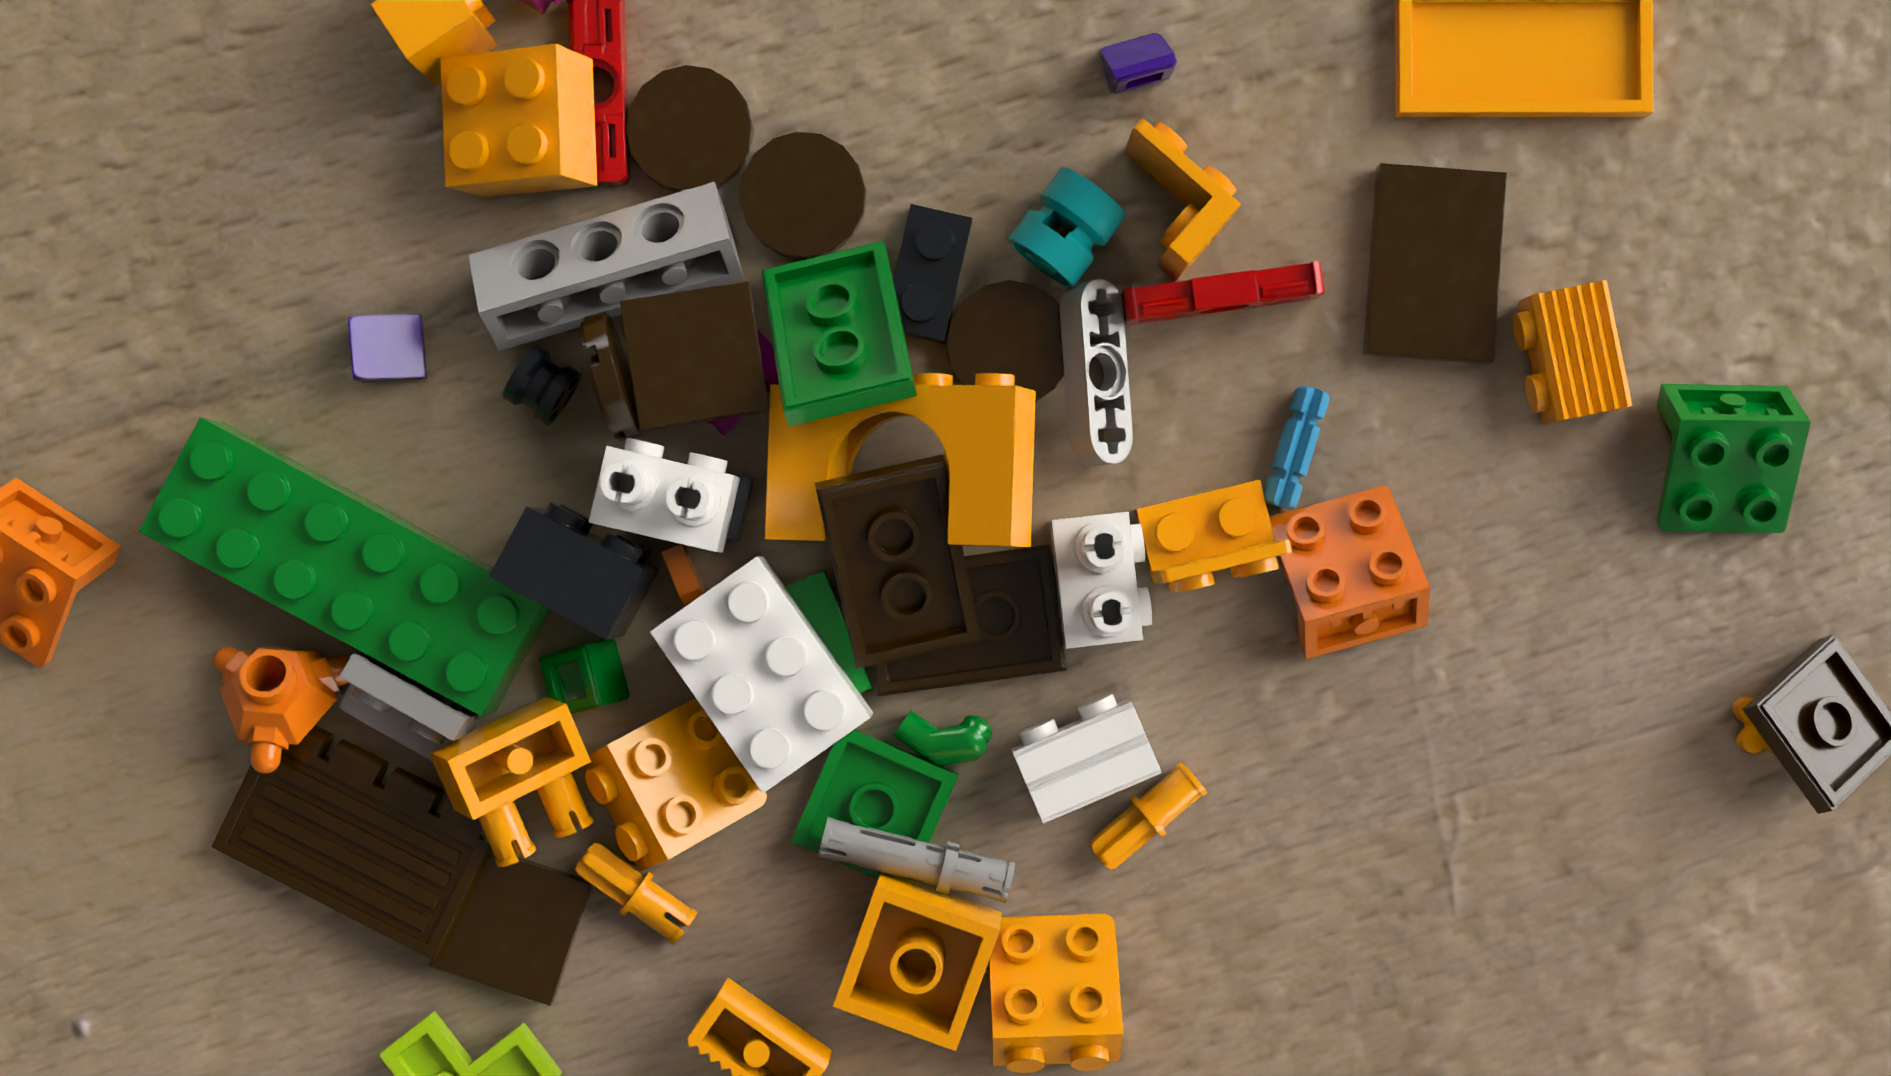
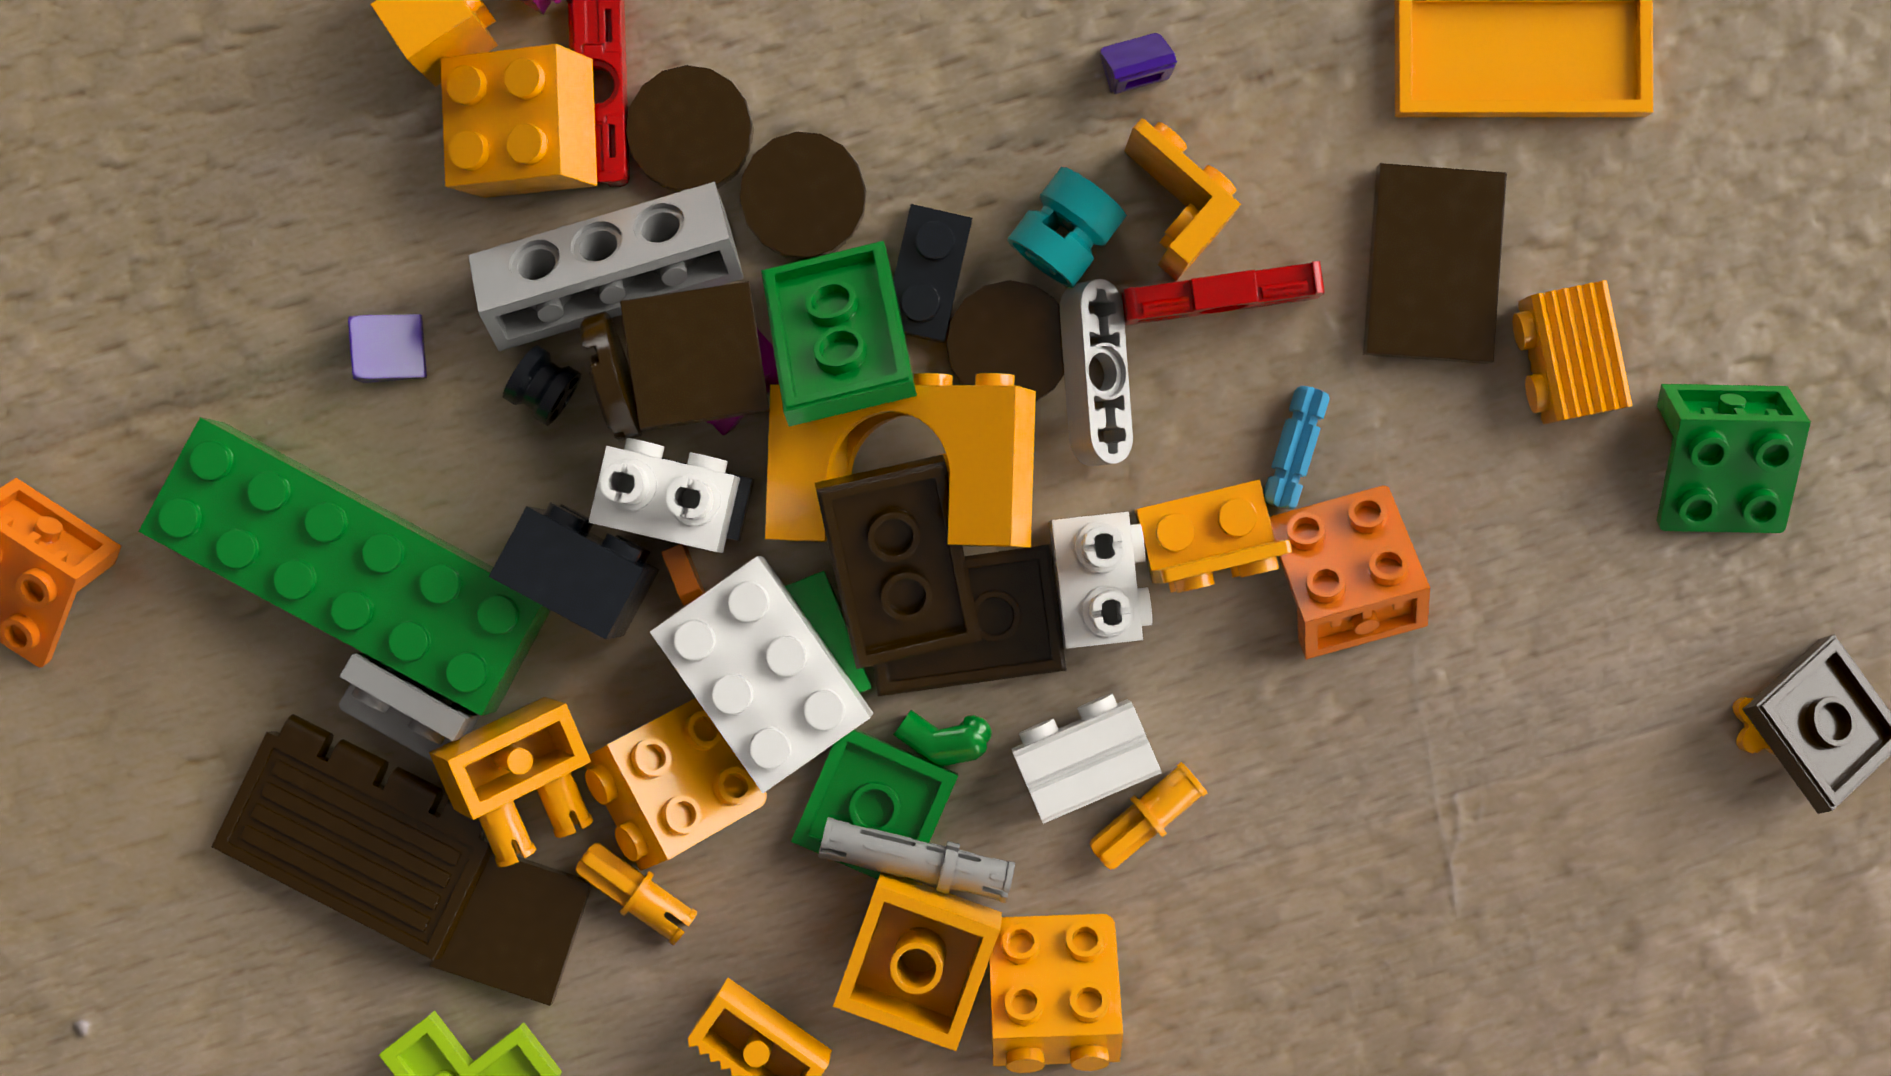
orange rock [213,646,350,774] -> none
green slope [538,638,629,714] -> none

